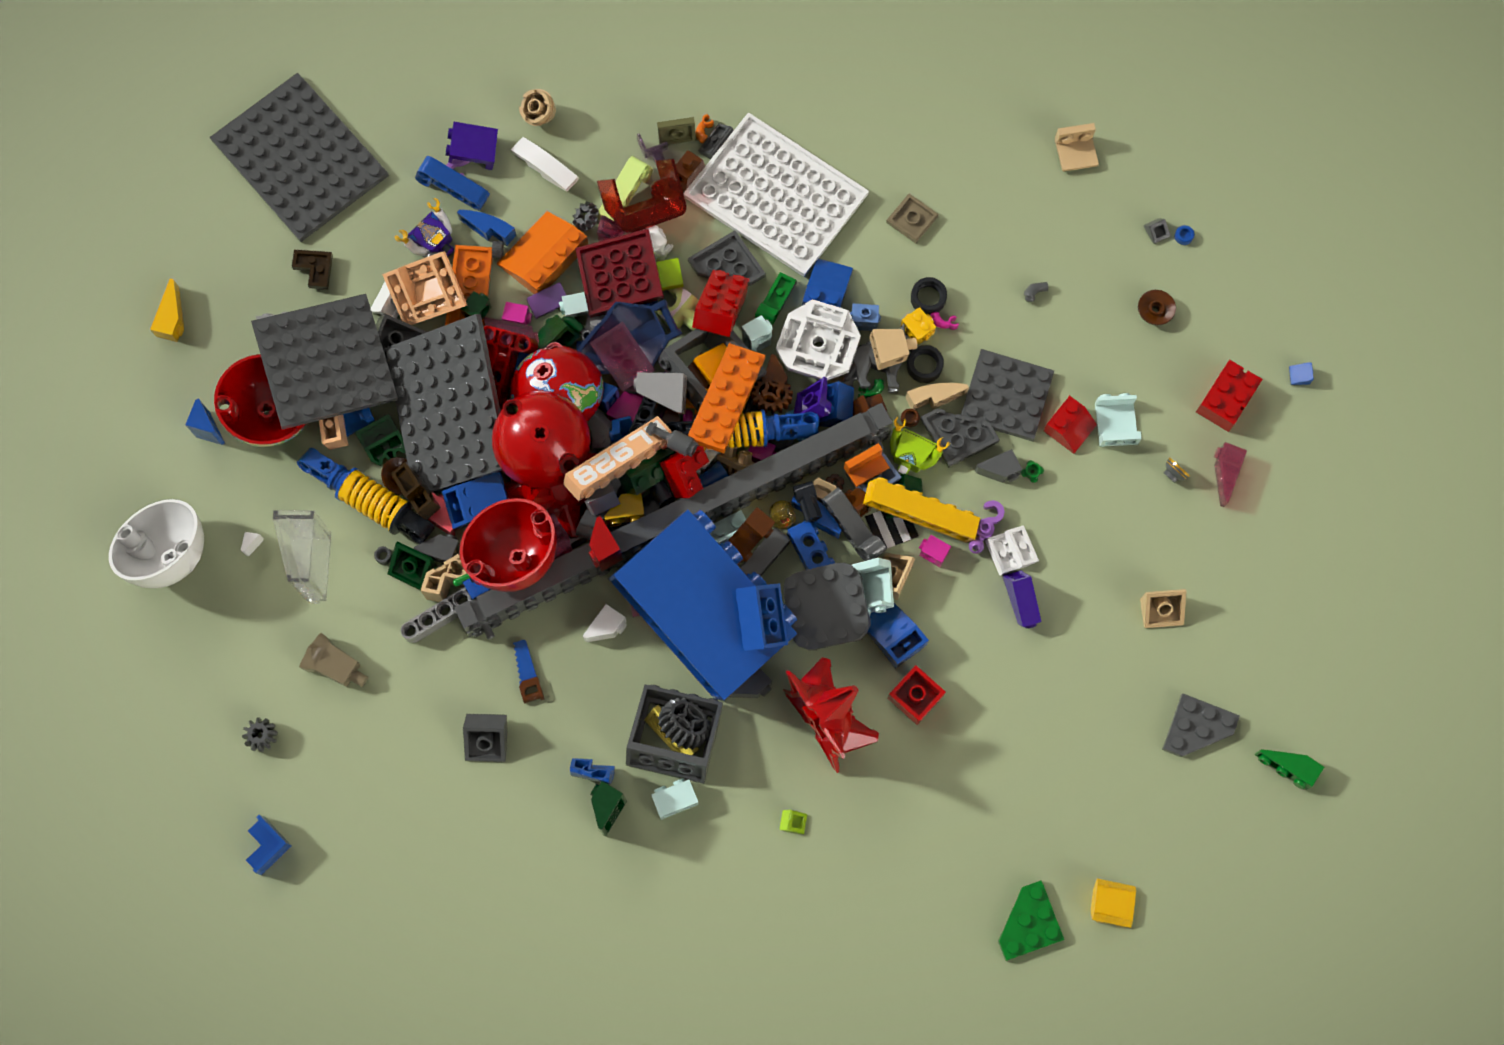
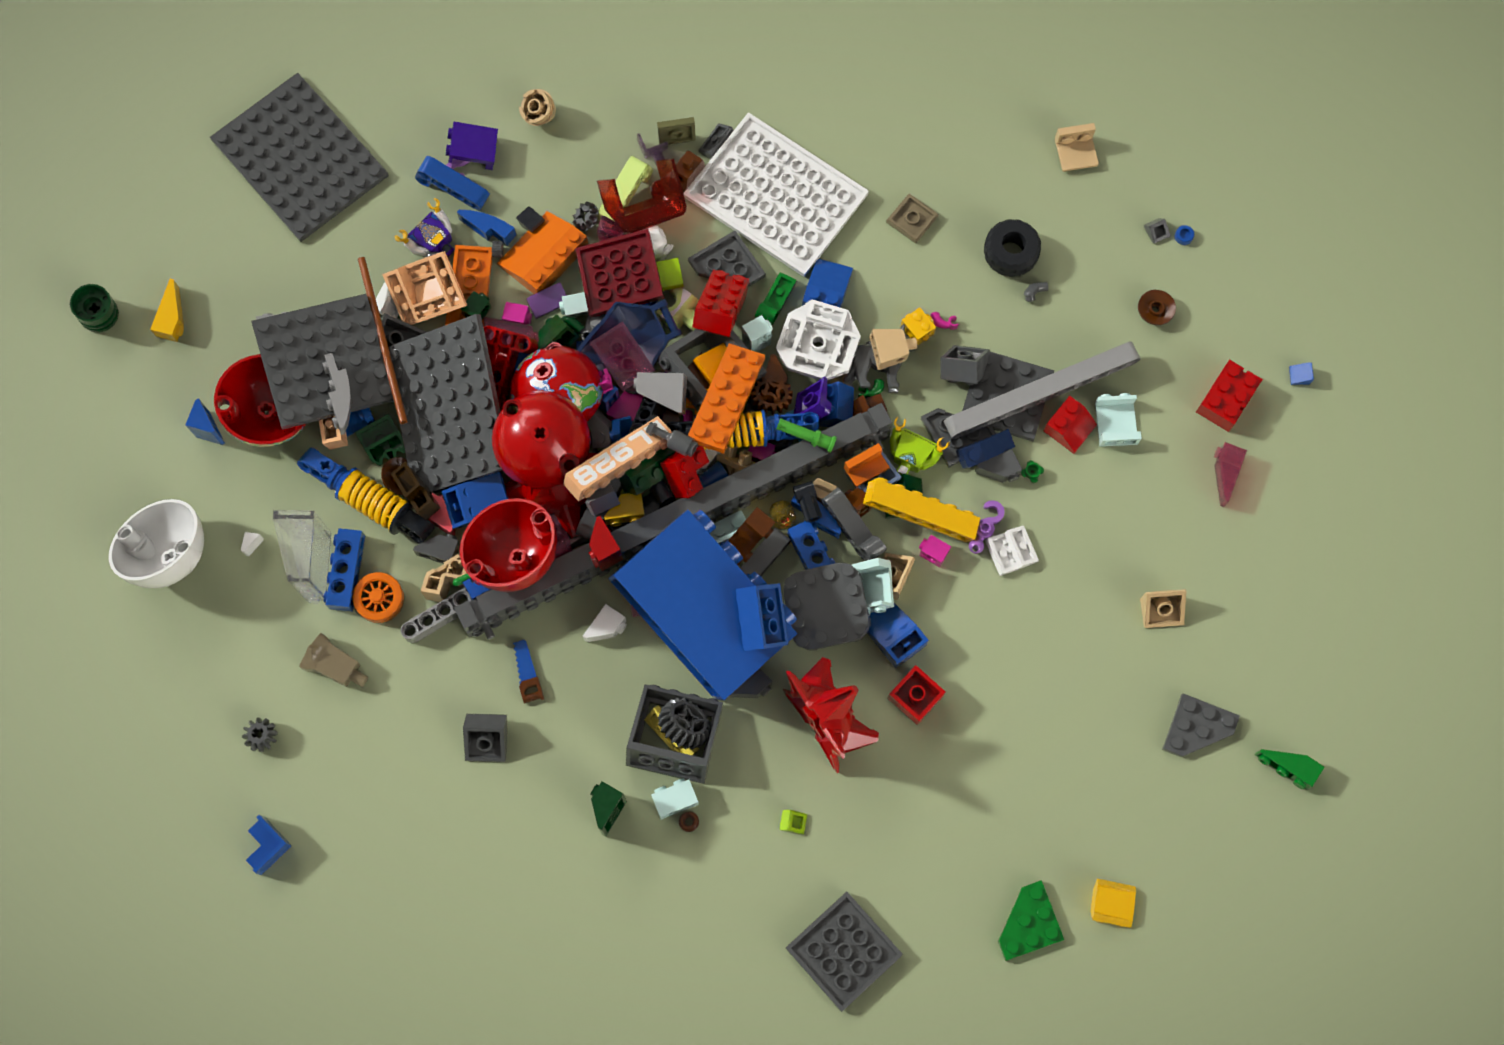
dark brown plate [292,250,333,290] -> none
dark grey axle [374,546,393,565] -> none
dark green slope [387,541,437,591] -> none
white slope [511,137,579,192] -> none
blue slope [570,758,615,784] -> none
orange arm [695,114,714,143] -> none
reddish brown plate [825,474,844,490] -> none
medium blue head [850,304,881,331] -> none
sticker [865,511,919,548] -> none
reddish brown plate [900,409,920,428] -> none
tan slope [906,383,969,410] -> none
black tyre [907,345,944,383] -> none
black tyre [911,277,947,315] -> none
dark purple slope [1002,570,1042,628] -> none
dark grey piece [1164,457,1190,483] -> none
none -> dark green wheel [70,284,119,333]
none -> light grey slope [322,353,351,435]
none -> blue brick [324,528,366,611]
none -> orange wheel [352,572,404,623]
none -> dark orange piece [358,257,408,424]
none -> black slope [516,206,545,232]
none -> dark pink arm [598,368,613,394]
none -> reddish brown plate [679,811,699,832]
none -> bright green pin [776,418,837,453]
none -> dark grey plate [786,891,903,1012]
none -> dark grey slope [941,345,990,385]
none -> light grey beam [944,342,1141,439]
none -> dark blue slope [956,429,1016,469]
none -> black tyre [984,219,1041,277]

